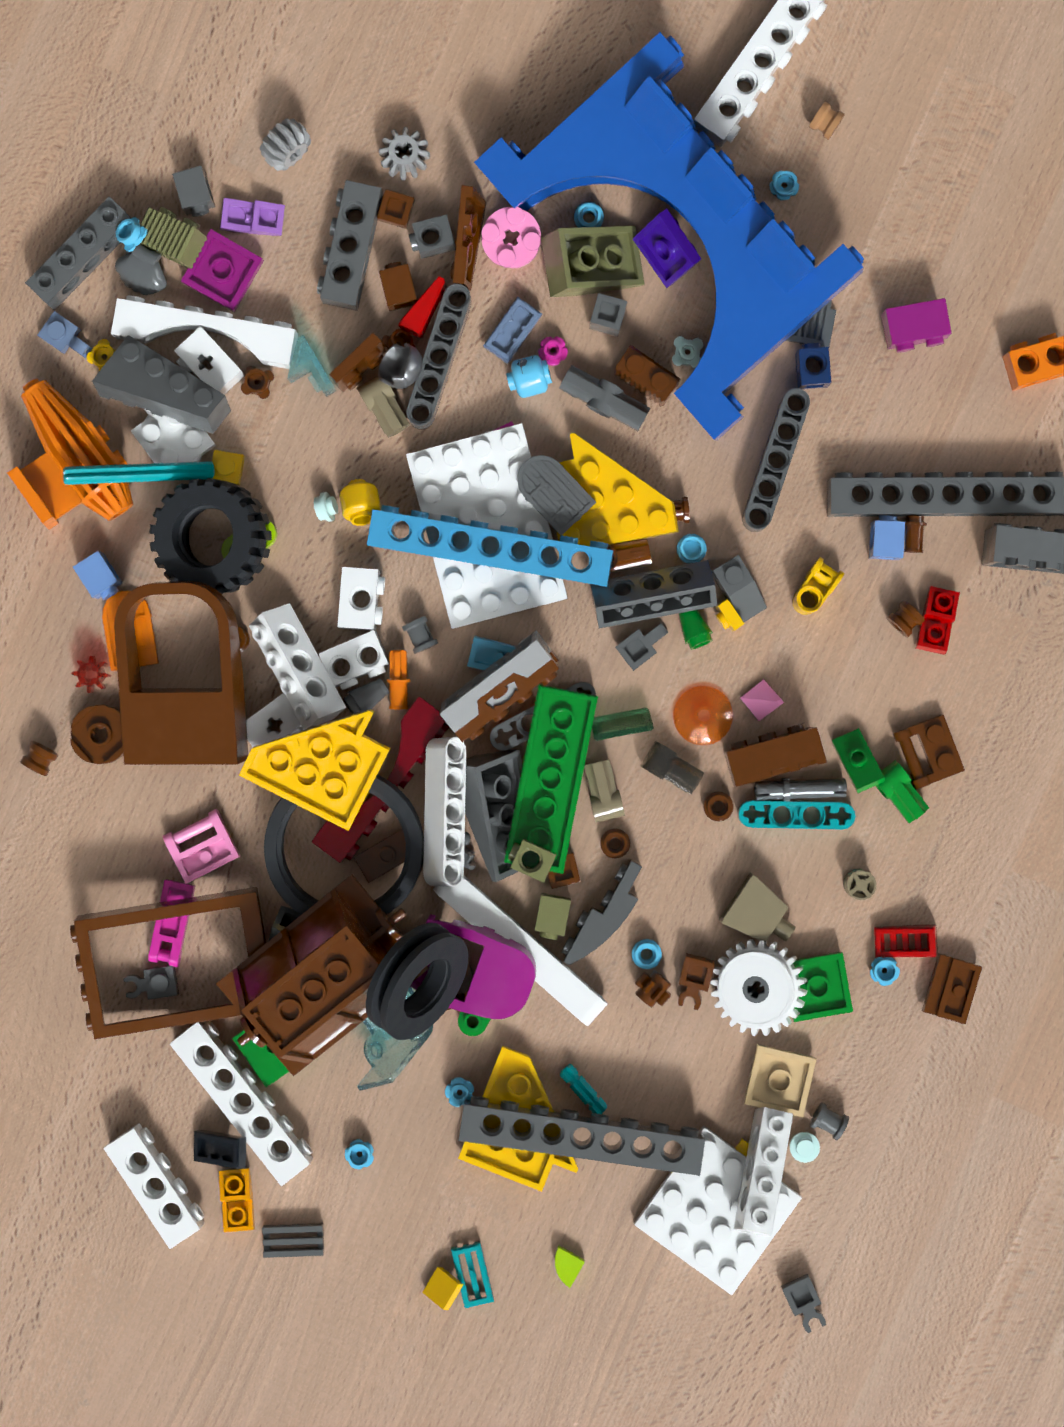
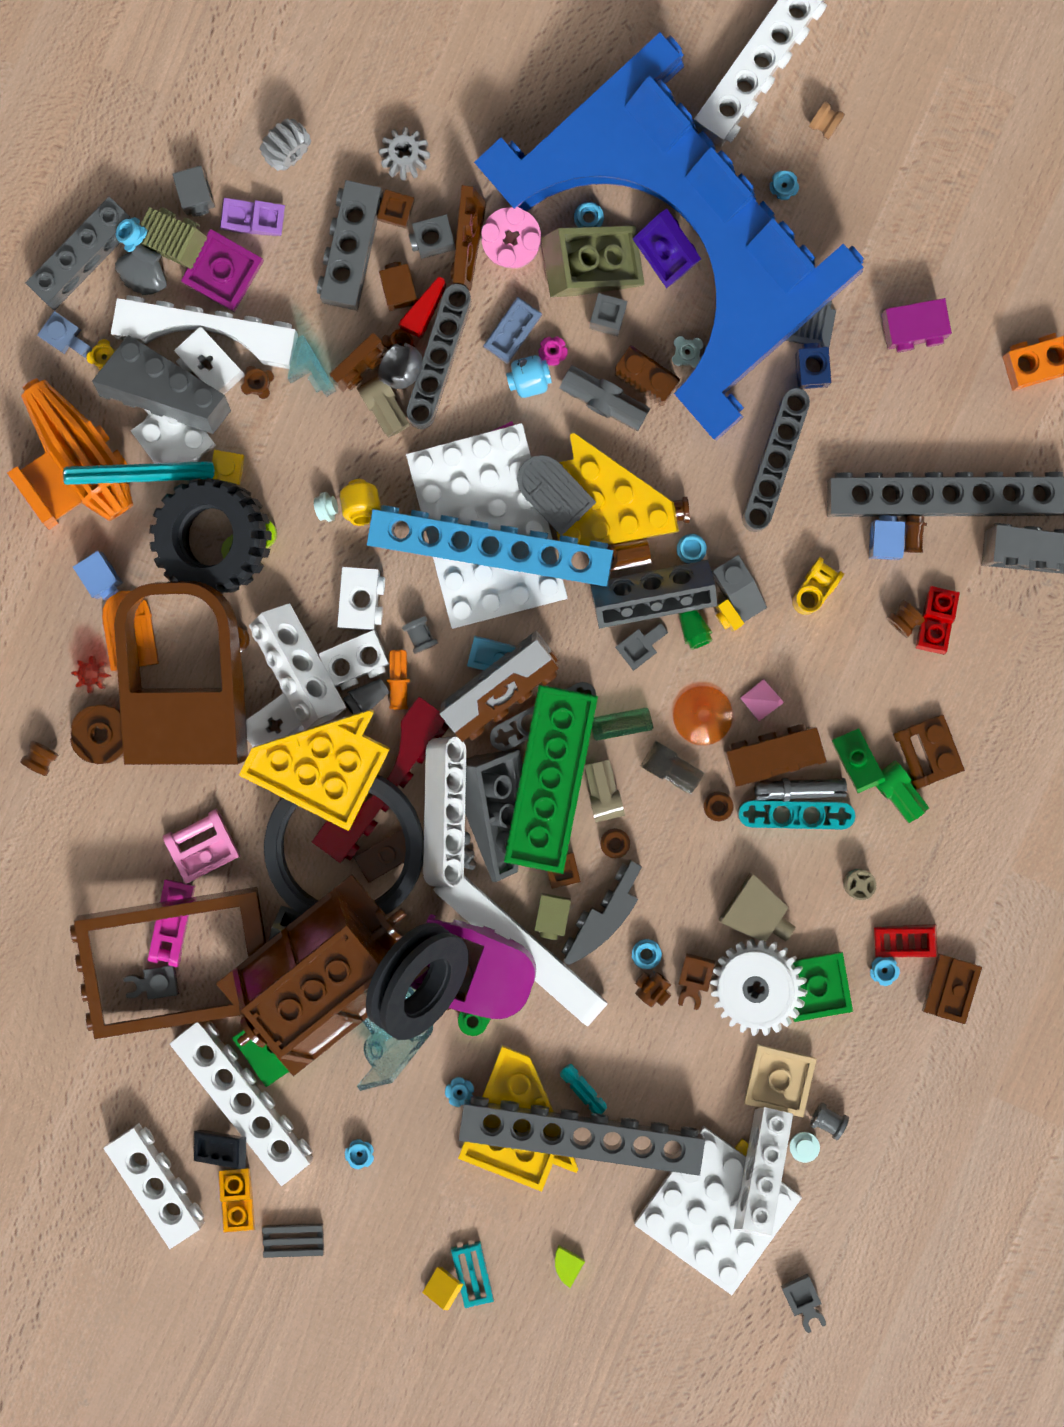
olive brick [508,839,556,883] -> none

